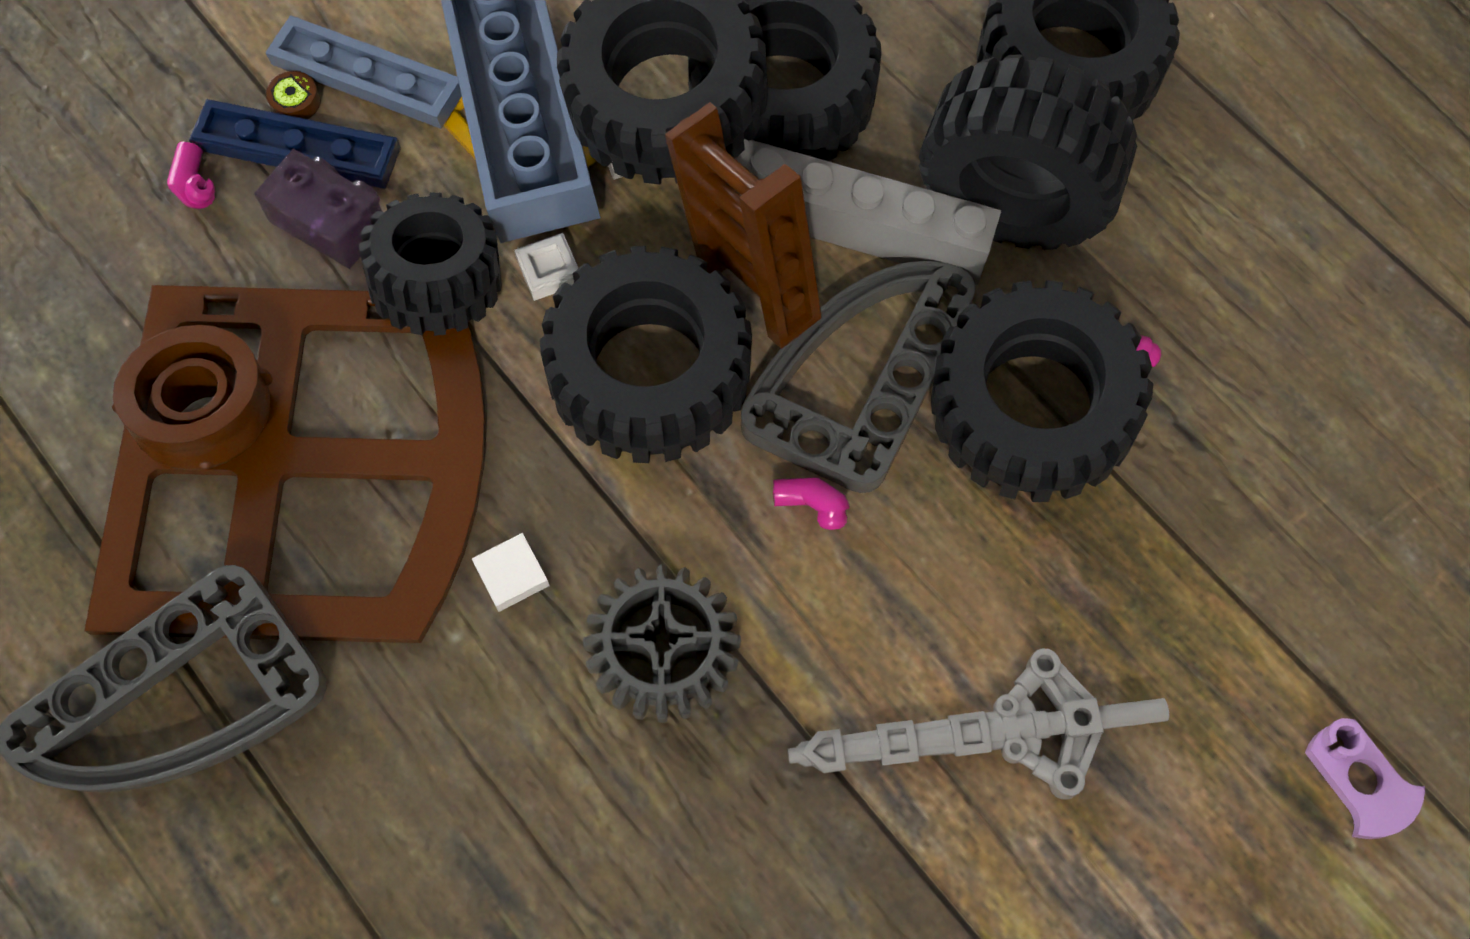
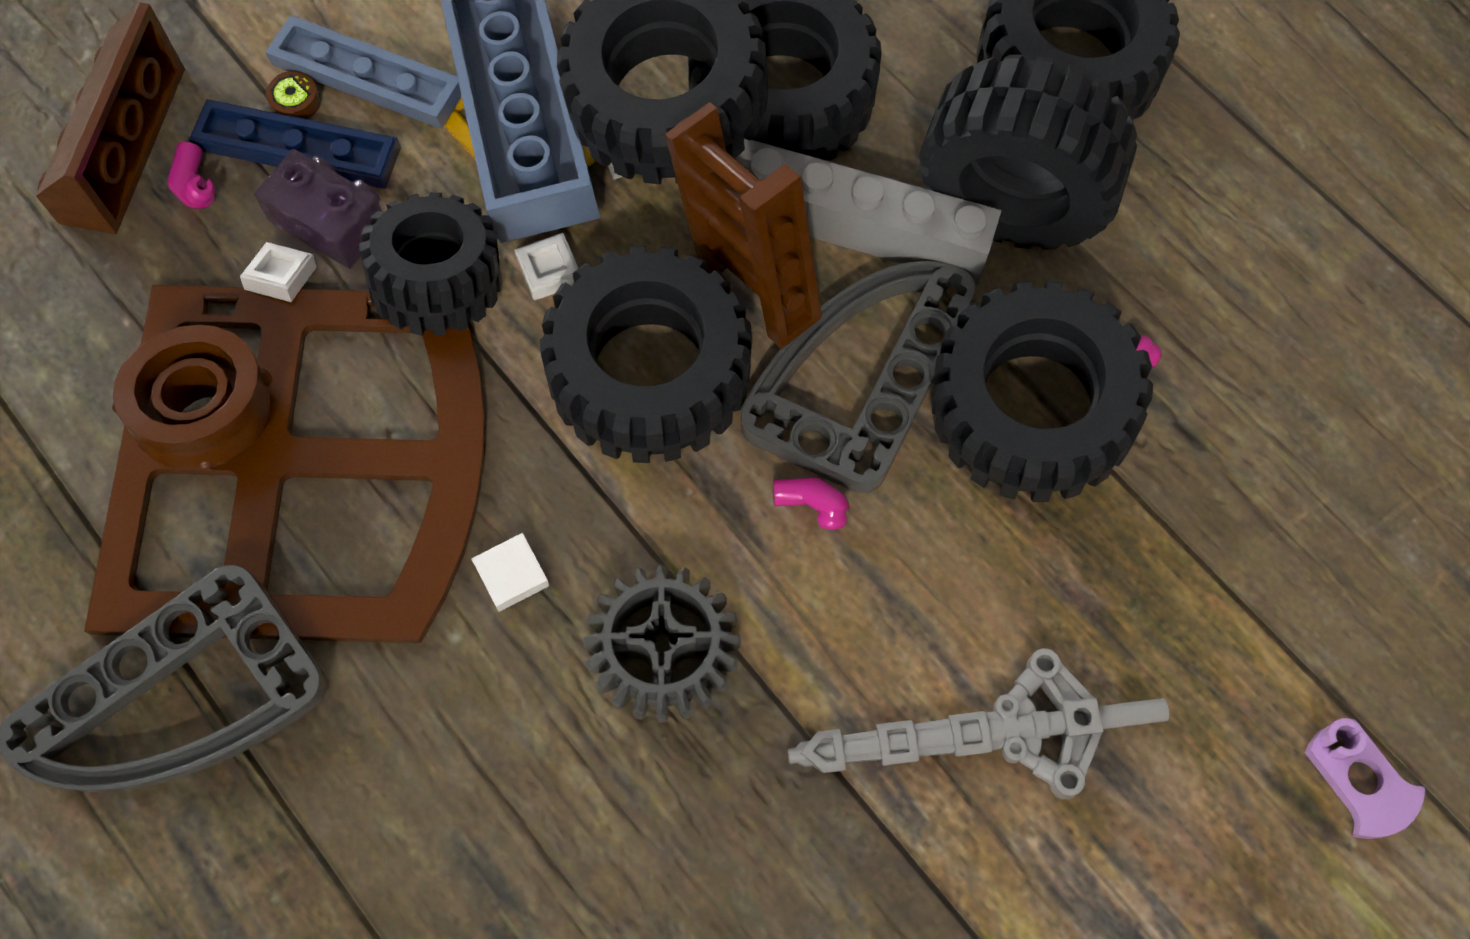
none -> reddish brown slope [36,2,185,235]
none -> white tile [240,242,317,302]

